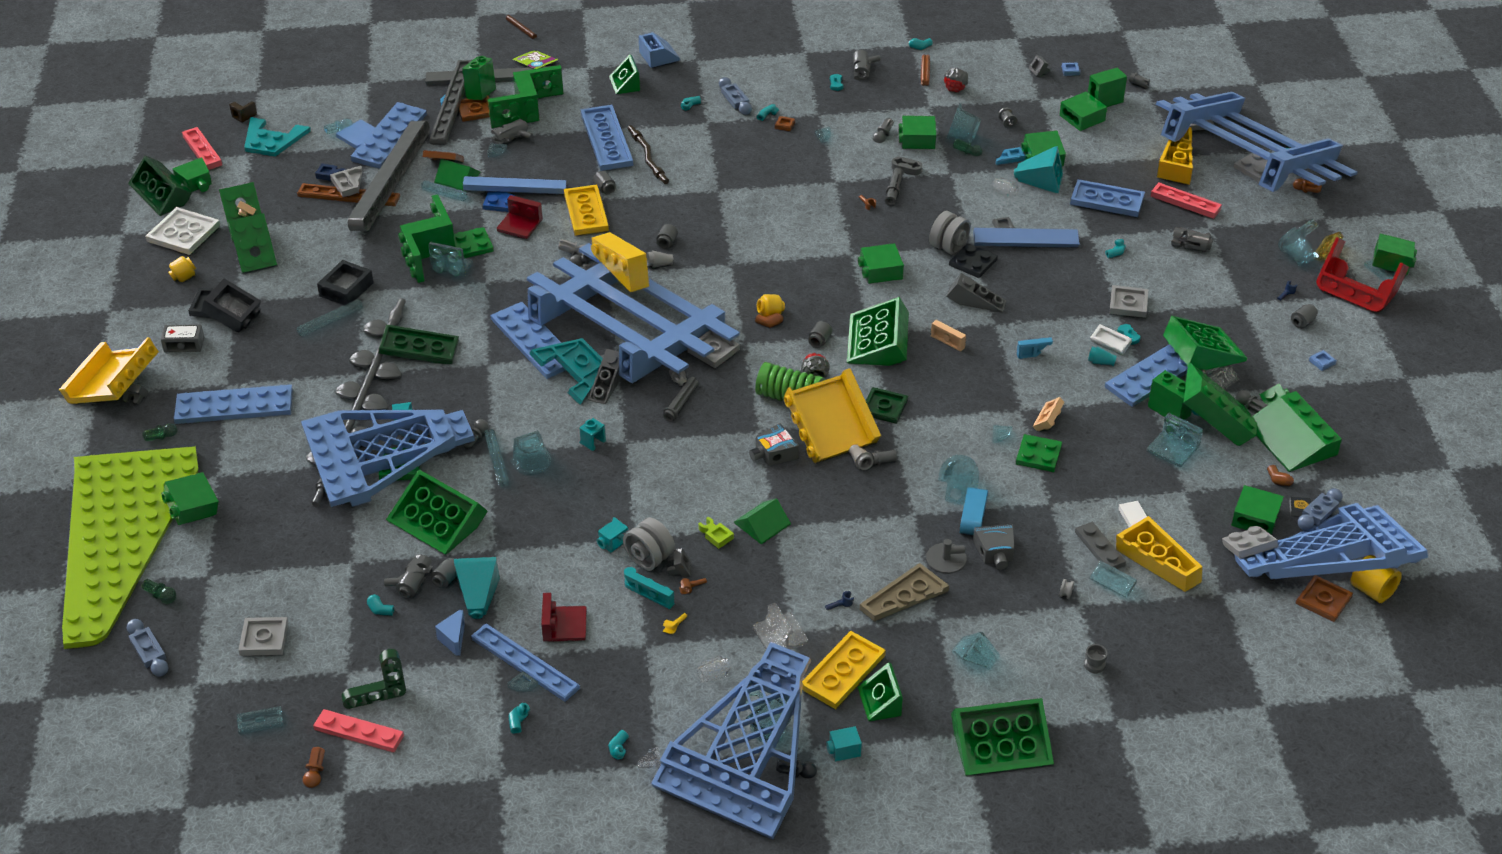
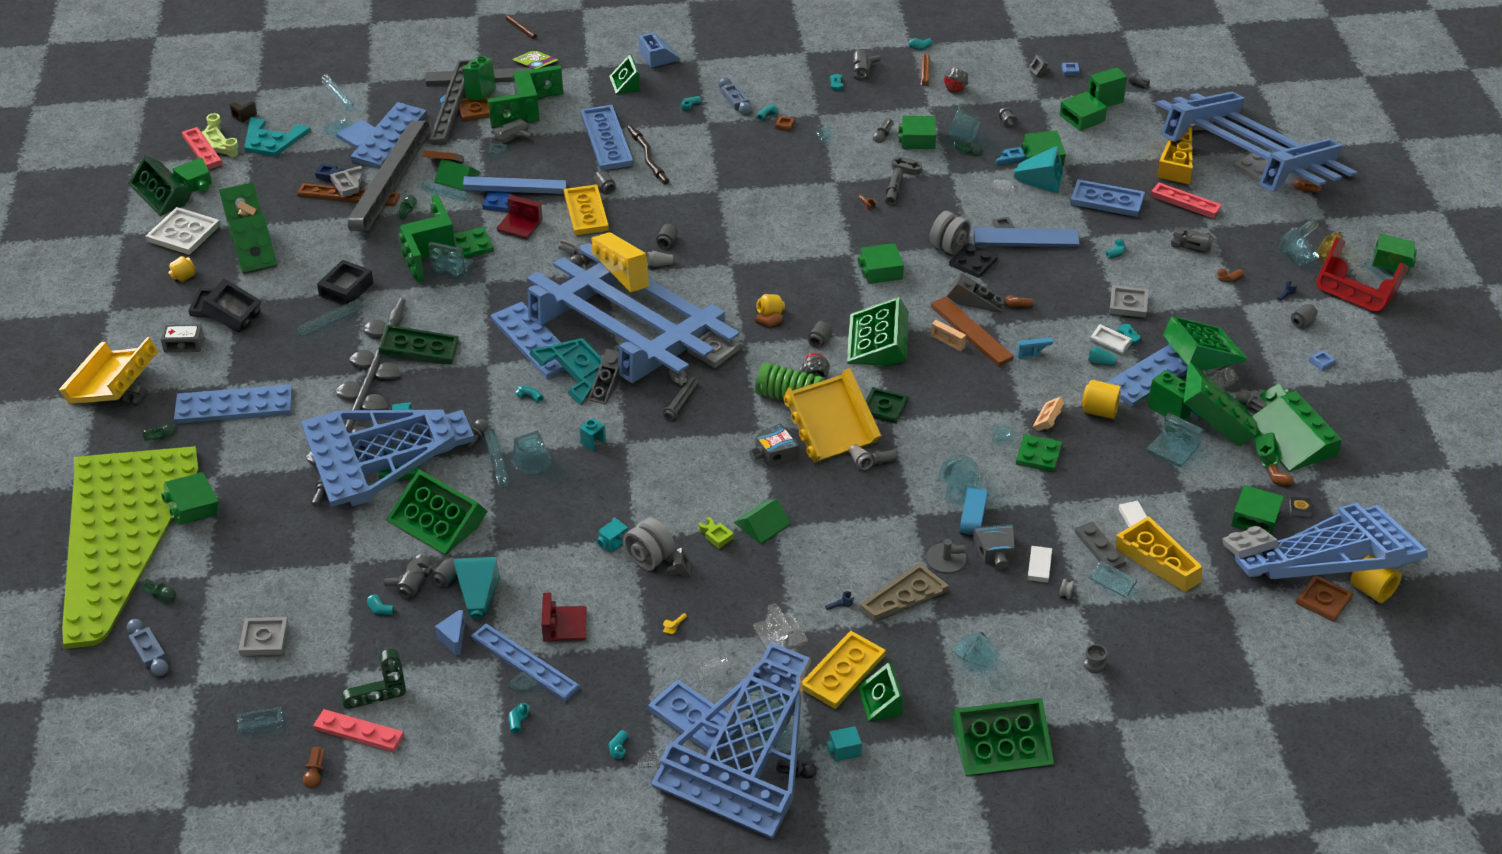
teal plate [624,567,675,609] -> none
dark orange hand [679,578,707,594] -> none
sand blue plate [1298,488,1343,531] -> none
none -> yellowish green plate [202,113,238,157]
none -> clear light blue axle [321,74,354,111]
none -> clear green axle [396,195,417,220]
none -> teal arm [515,385,544,403]
none -> medium blue plate [648,680,742,752]
none -> dark orange tile [931,296,1013,367]
none -> dark orange arm [1005,295,1033,308]
none -> white tile [1027,546,1052,583]
none -> yellow piece [1082,380,1122,420]
none -> dark orange arm [1217,268,1244,282]
none -> green piece [1254,432,1279,469]

